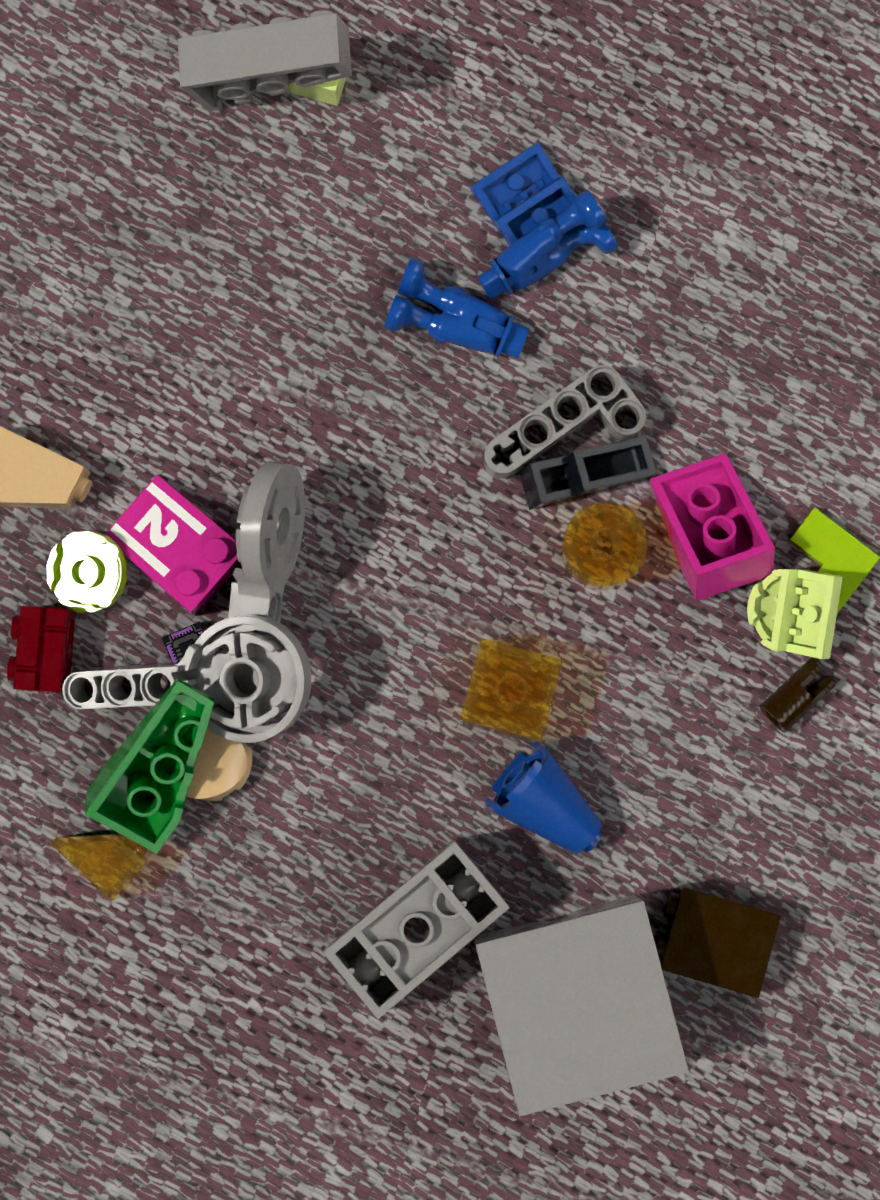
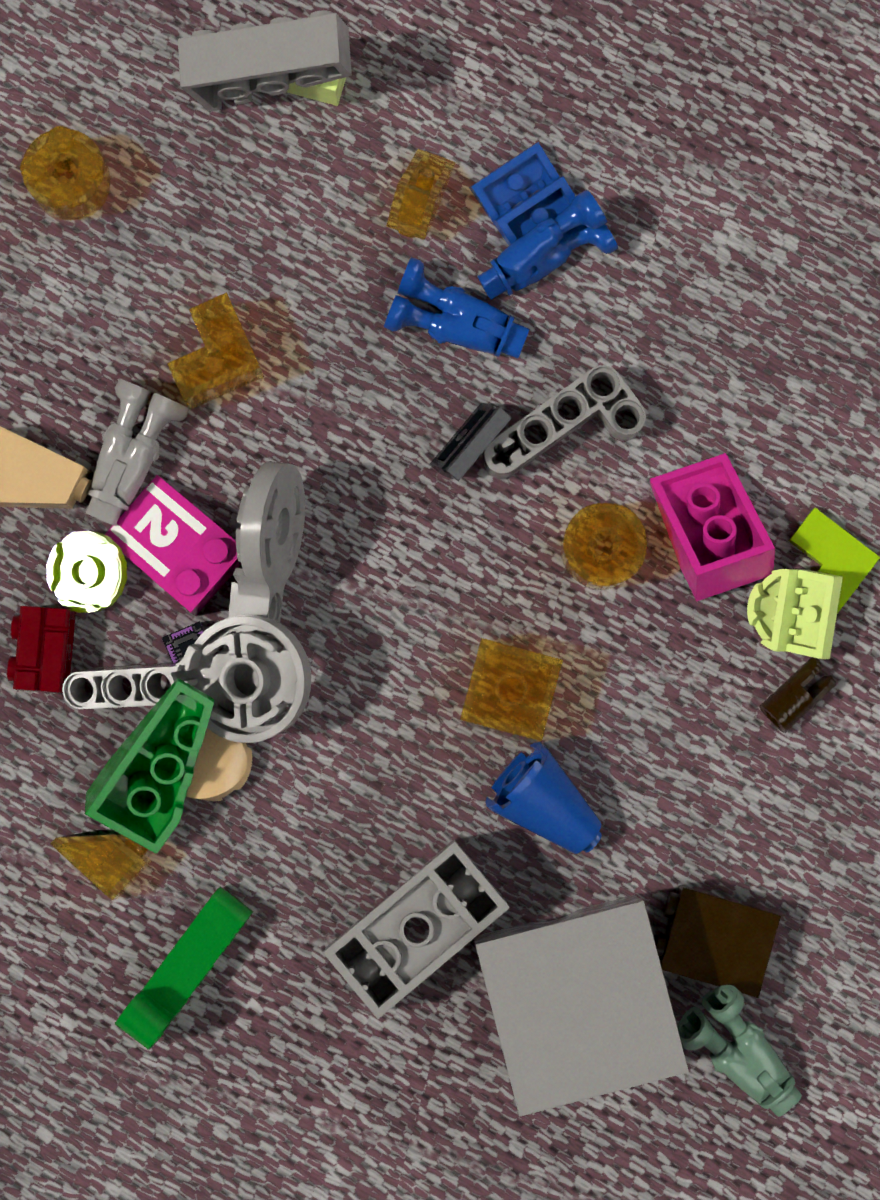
black slope [519,436,657,510] -> none
none -> clear yellow brick [20,126,111,220]
none -> light grey piece [85,379,189,526]
none -> green beam [115,887,254,1050]
none -> clear yellow brick [167,292,264,410]
none -> clear yellow slope [386,149,456,240]
none -> black plate [429,403,512,481]
none -> sand green piece [677,985,802,1117]

